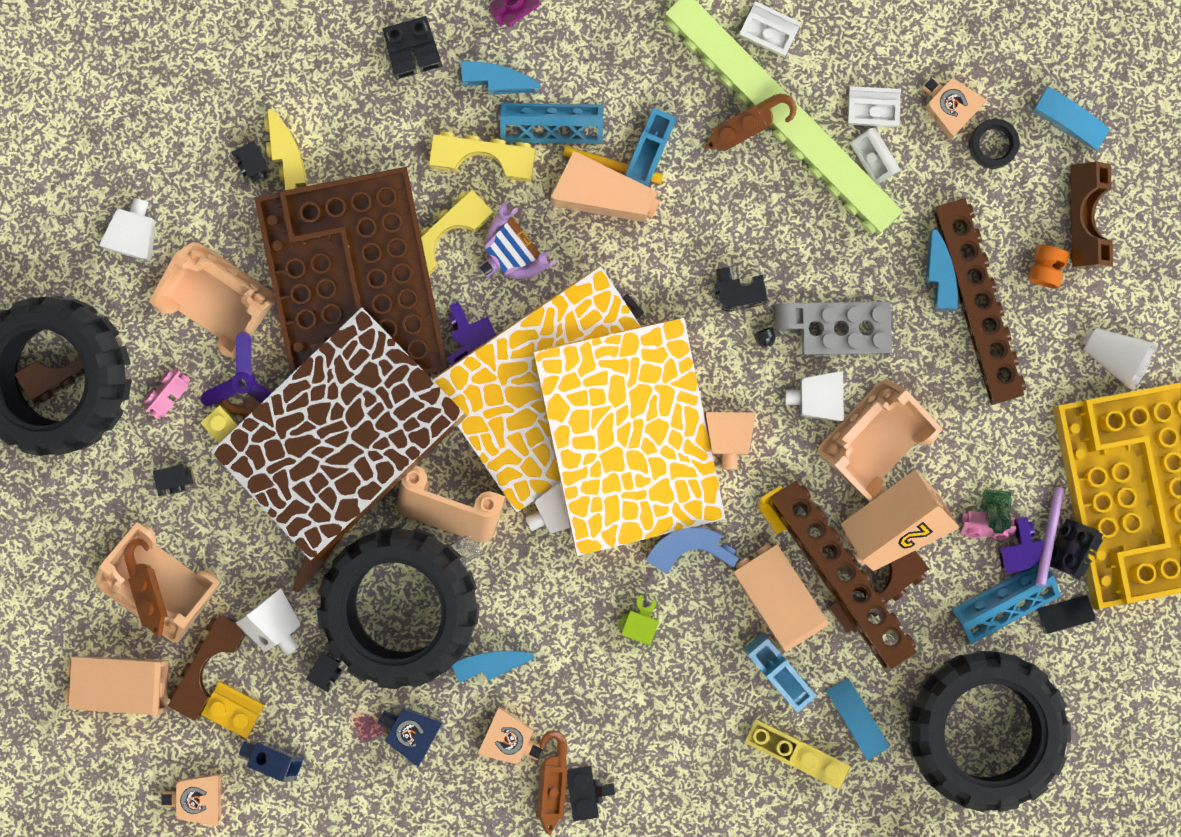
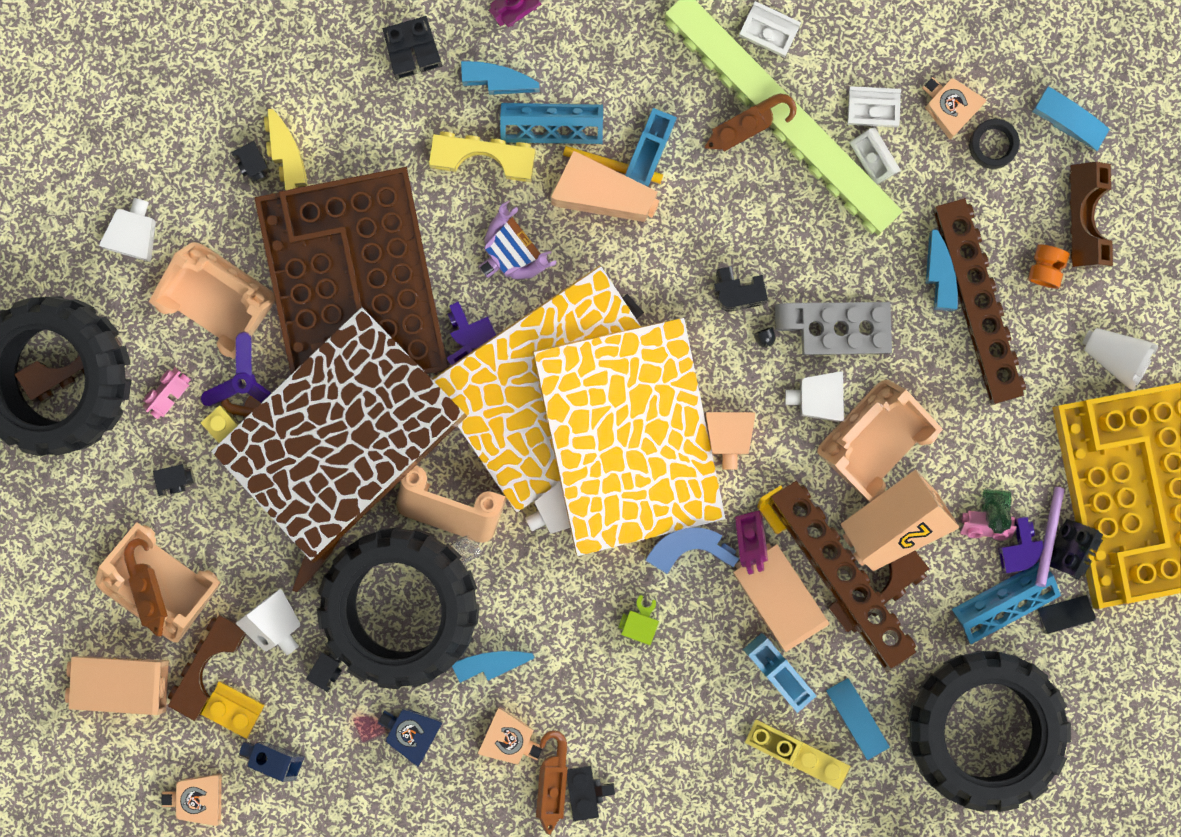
light yellow arch [420,190,494,276] -> none
none -> magenta hinge [735,510,768,575]

